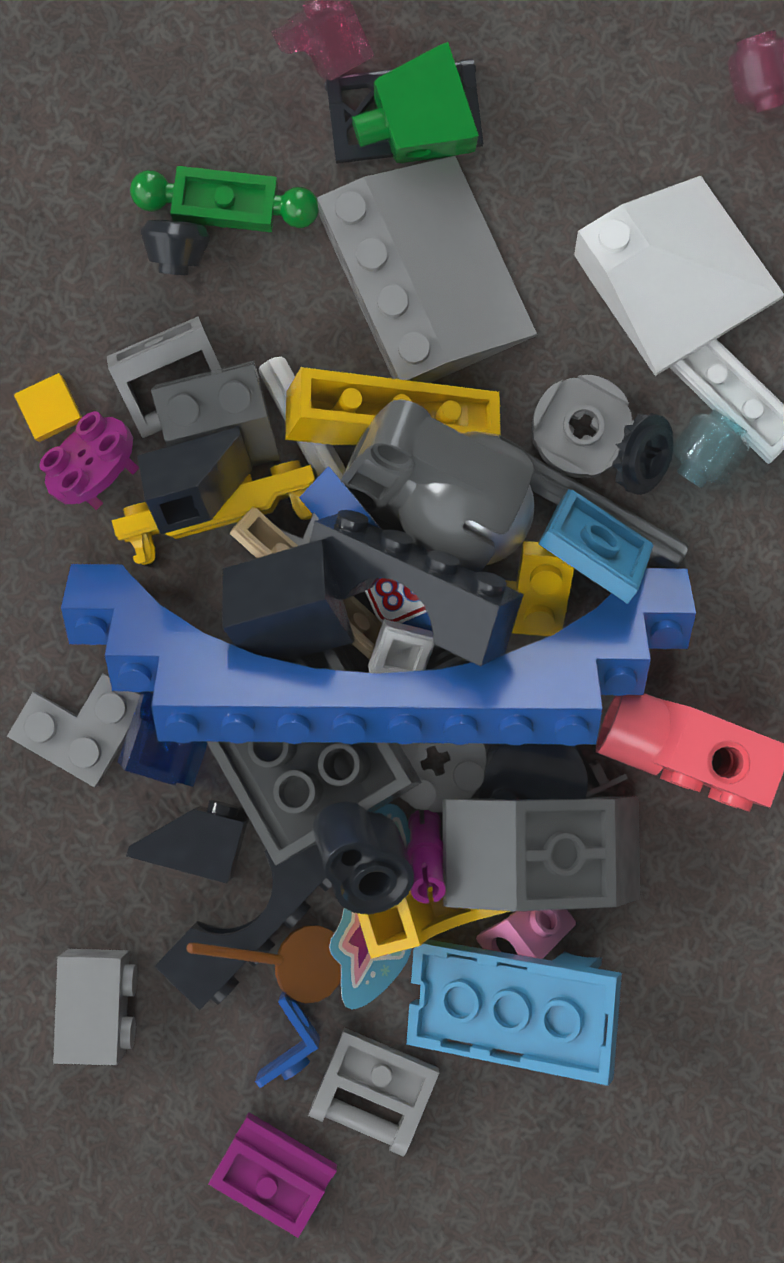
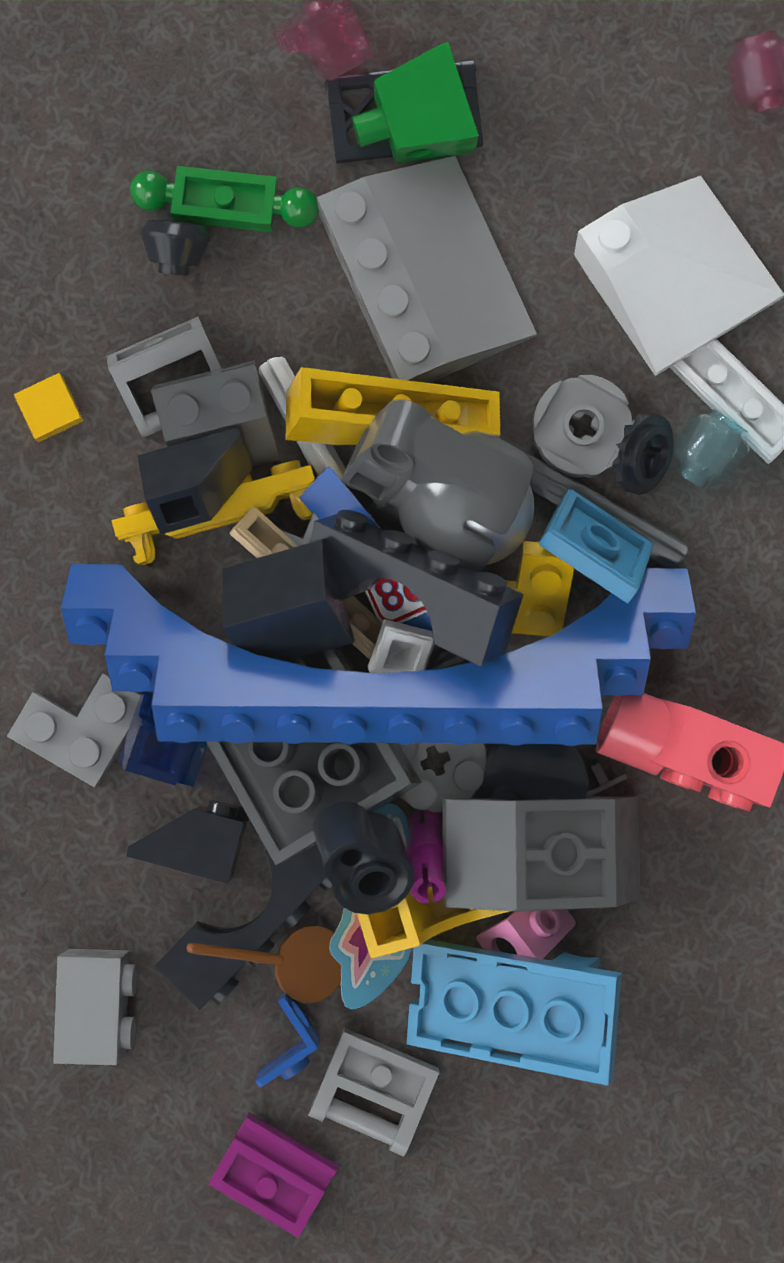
magenta plate [39,411,139,510] -> none

